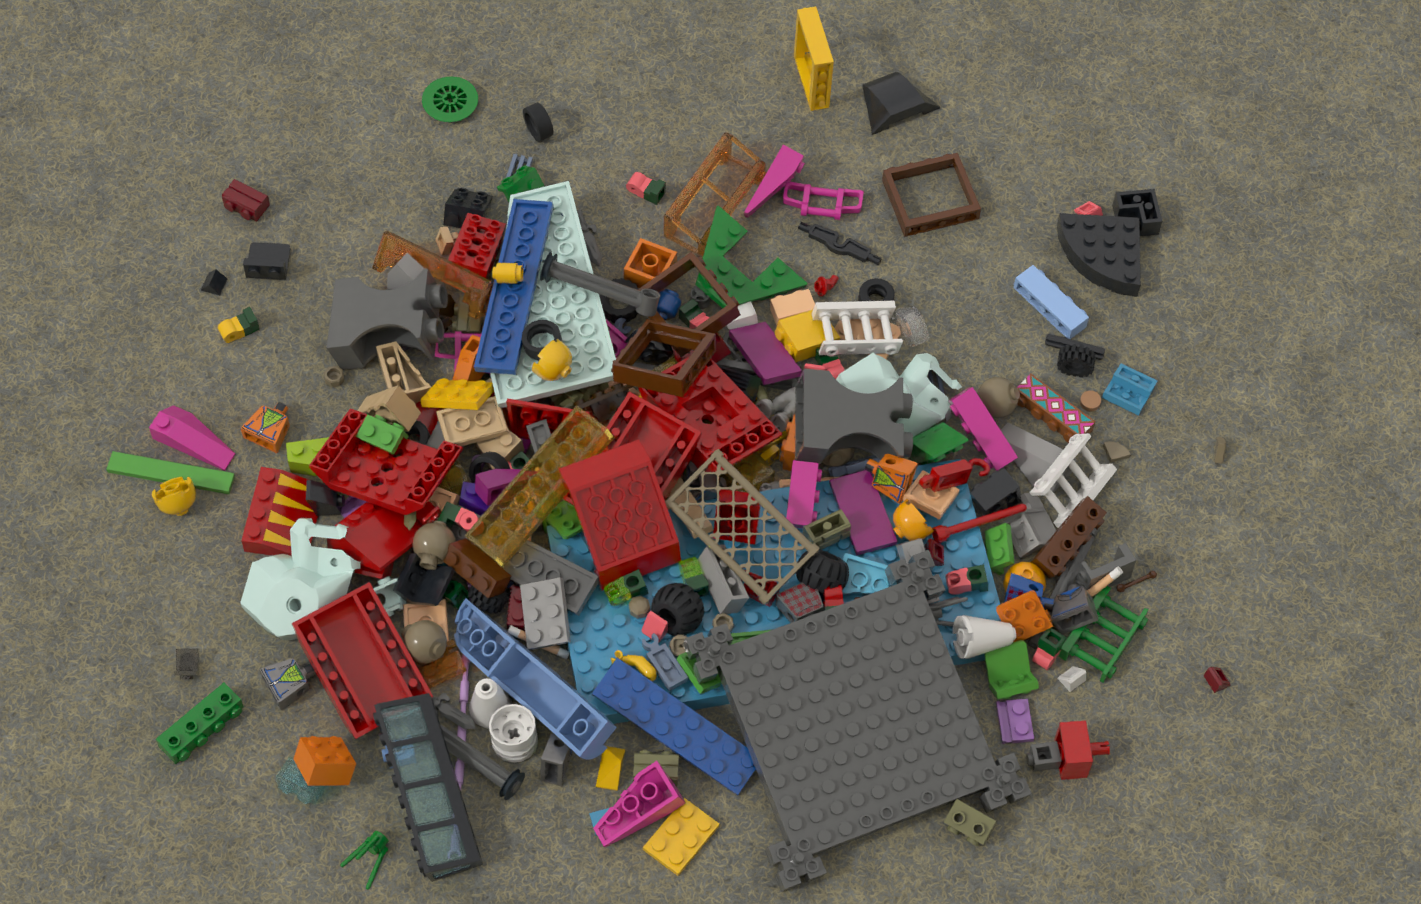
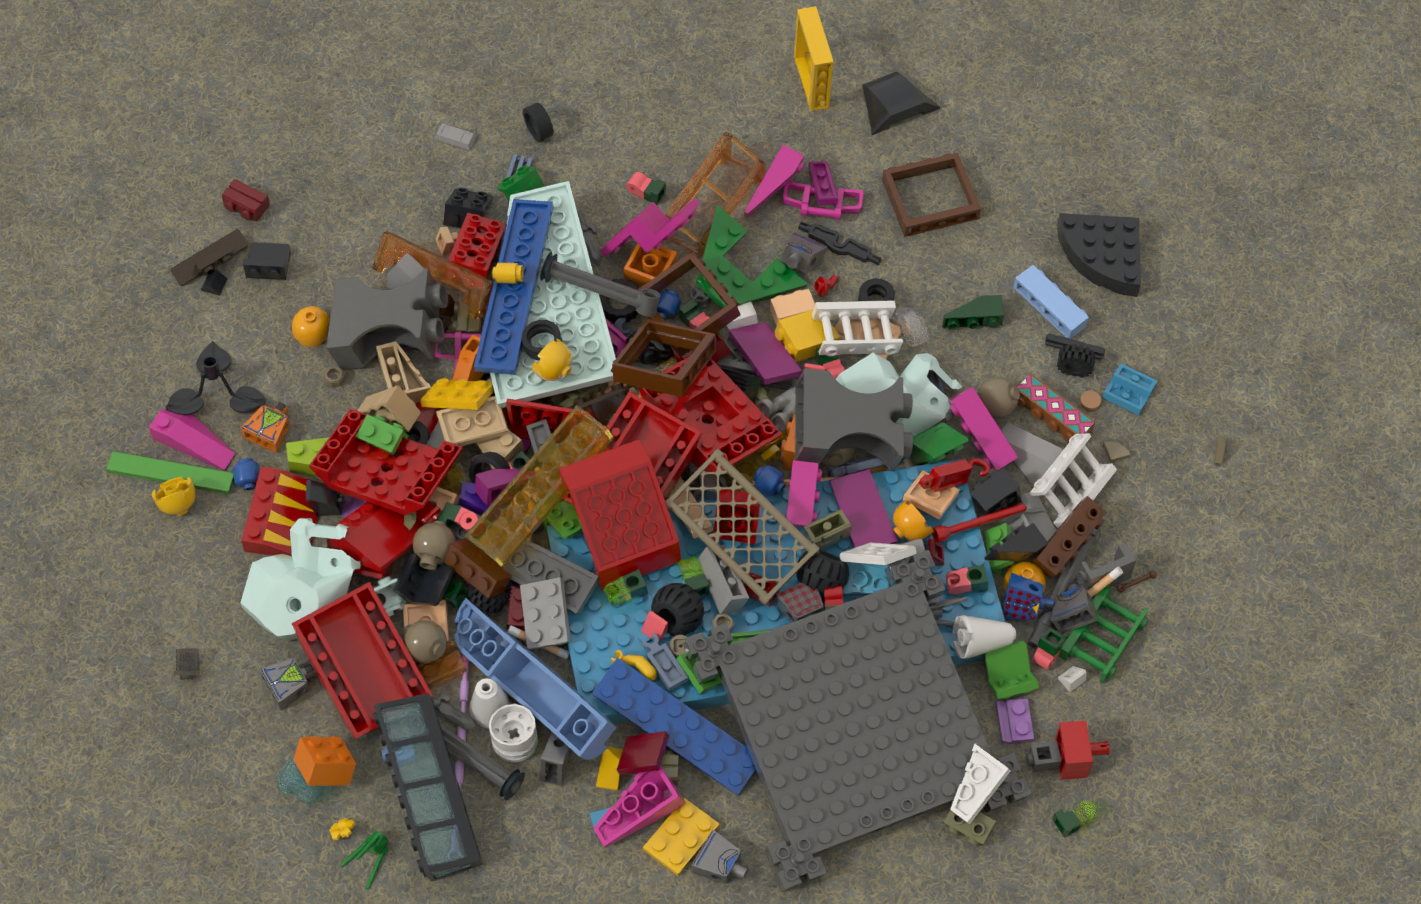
green brick [156,682,244,764] -> none
leg [217,306,260,343] -> none
green piece [422,76,478,122] -> none
dark tan tile [629,596,650,619] -> none
orange torso [865,454,918,504] -> none
orange bracket [996,590,1053,642] -> none
coral slope [1074,201,1103,216] -> none
black brick [1112,189,1163,236] -> none
dark red slope [1203,666,1231,693] -> none
none -> black plant [165,341,266,415]
none -> dark brown bracket [171,229,248,286]
none -> blue head [233,458,260,491]
none -> light orange cylinder [292,306,330,347]
none -> yellow plant [329,818,356,840]
none -> light grey tile [434,123,477,151]
none -> dark pink bracket [600,198,700,256]
none -> dark red tile [617,731,669,775]
none -> flat silver torso [691,830,749,884]
none -> blue head [753,465,786,496]
none -> flat silver torso [781,232,827,272]
none -> magenta tile [808,161,838,206]
none -> white tile [840,542,917,565]
none -> dark green slope [942,295,1004,330]
none -> white wing [950,744,1011,824]
none -> black slope [984,523,1048,561]
none -> leg [1052,800,1097,838]

